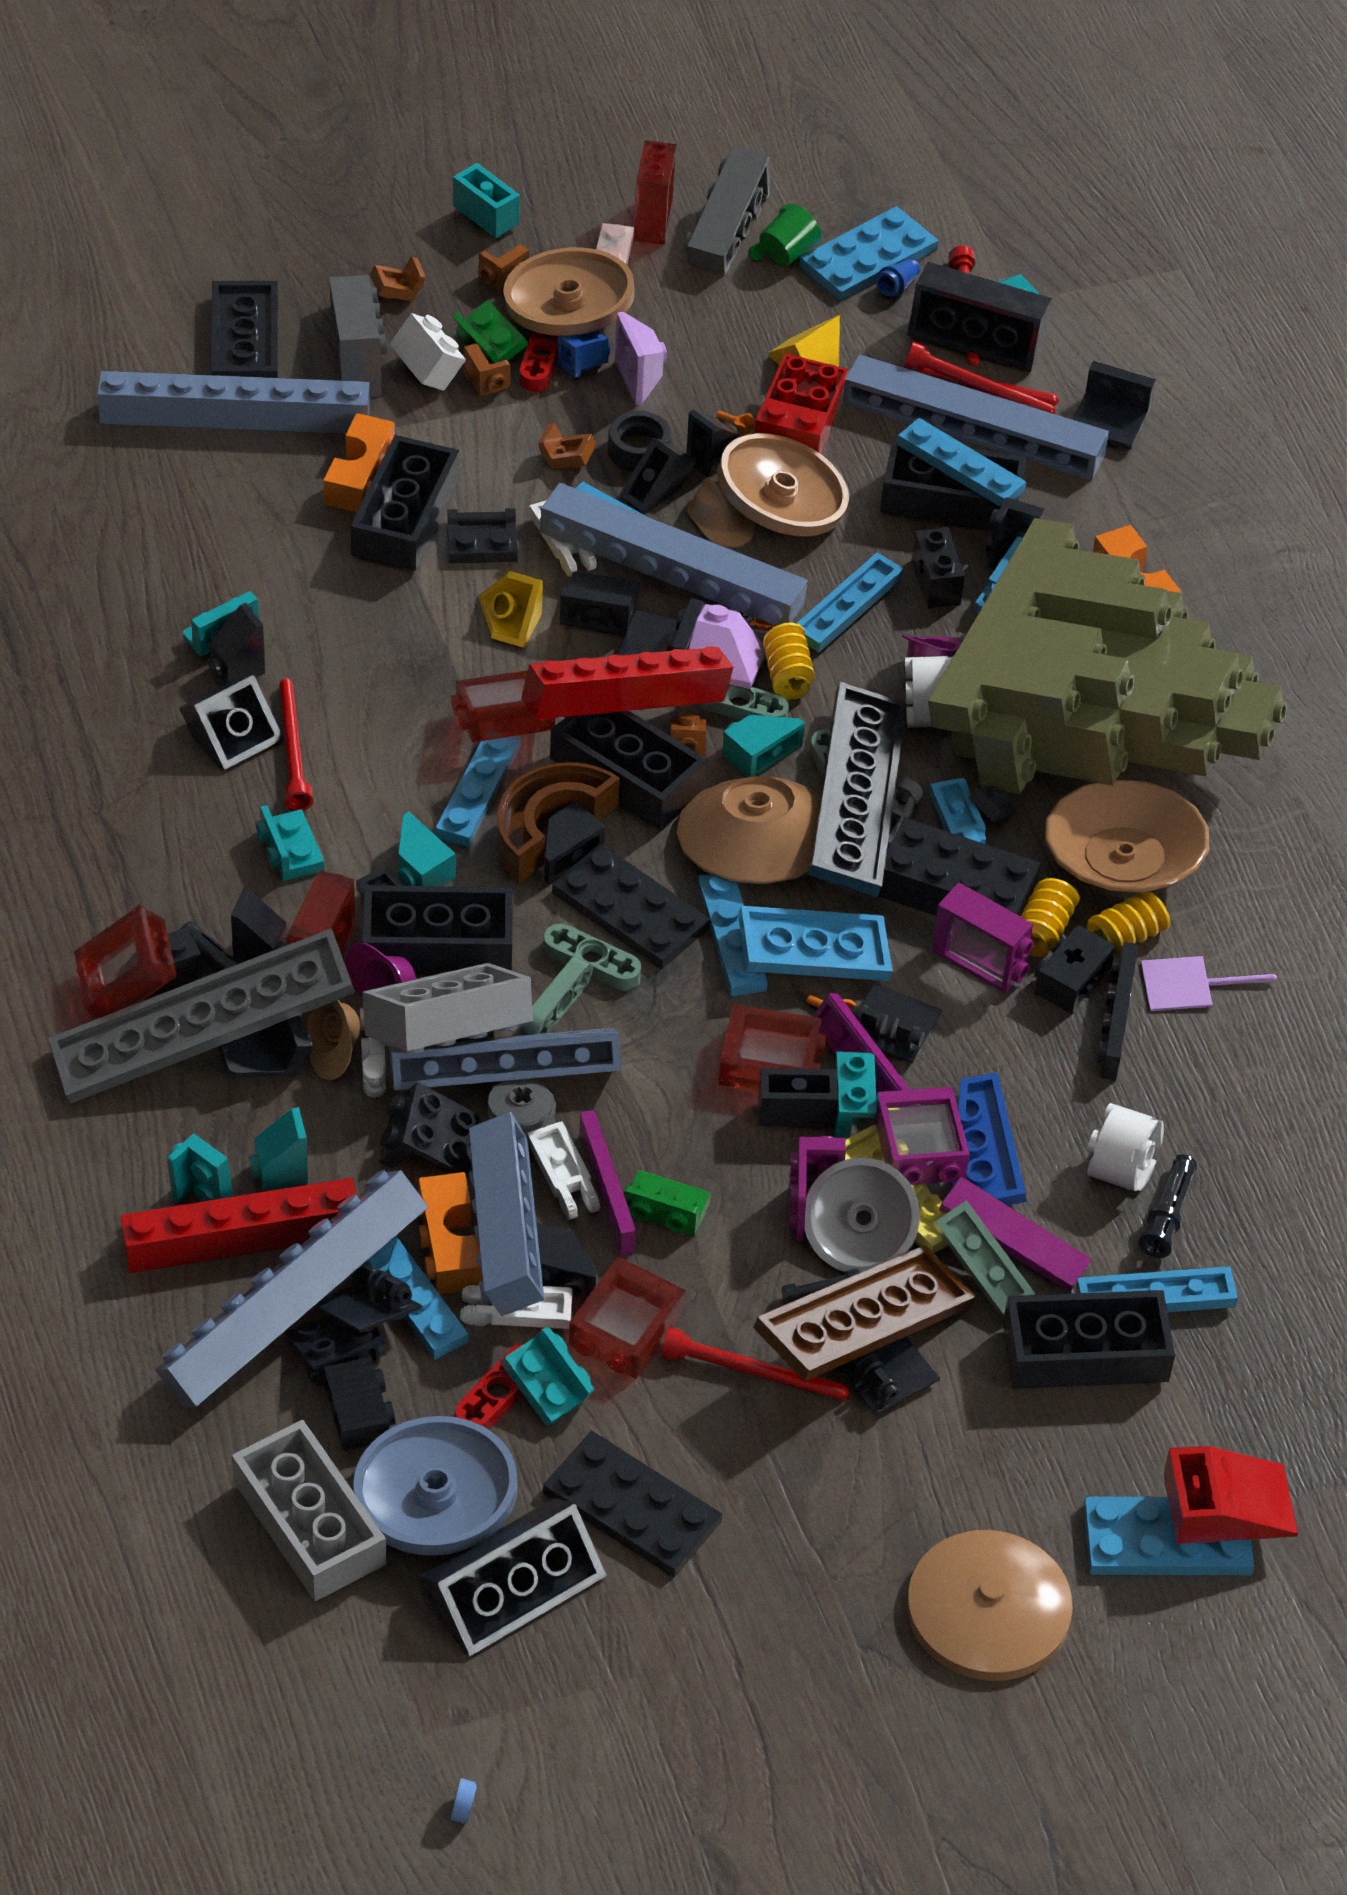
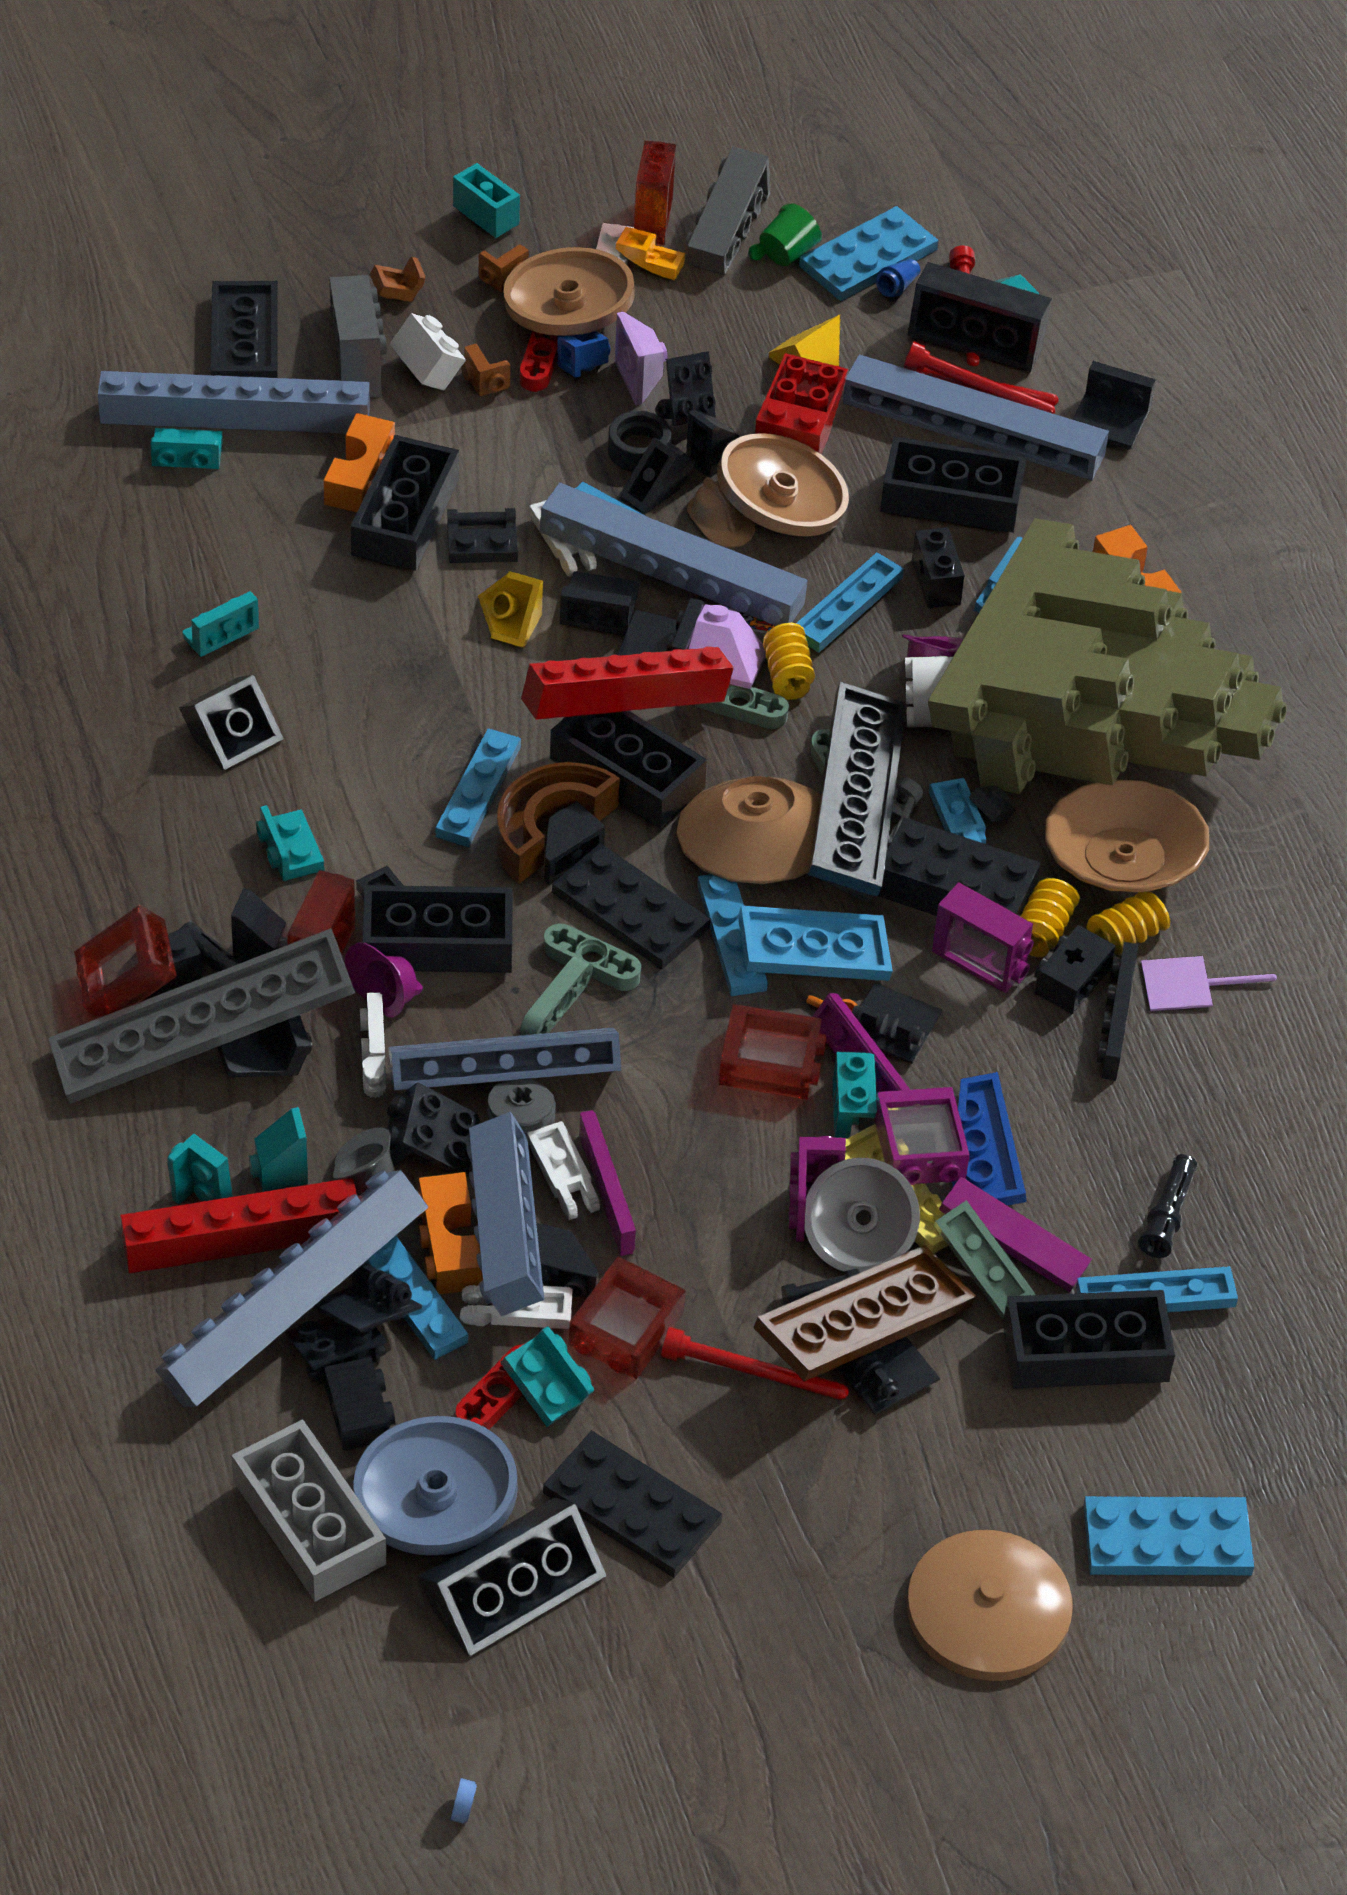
black slope [208,603,265,684] -> none
red piece [279,678,314,811] -> none
medium nougat piece [301,1000,360,1080] -> none
light grey brick [363,963,533,1054] -> none
teal slope [398,811,456,886] -> none
clear red window [451,670,555,743] -> none
green bracket [452,300,528,363] -> none
dark orange bracket [538,423,597,470] -> none
green bracket [623,1170,711,1236] -> none
dark orange bracket [670,713,707,758] -> none
orange hand [716,411,756,436] -> none
teal slope [722,715,805,777] -> none
black brick [758,1068,838,1127] -> none
dark azure plate [897,418,1026,507] -> none
black bracket [985,497,1045,568] -> none
white brick [1087,1103,1164,1192] -> none
red slope [1163,1446,1298,1544] -> none
none -> teal bracket [150,428,223,469]
none -> dark grey piece [333,1127,394,1195]
none -> light orange slope [615,227,686,281]
none -> black hinge [655,351,716,426]

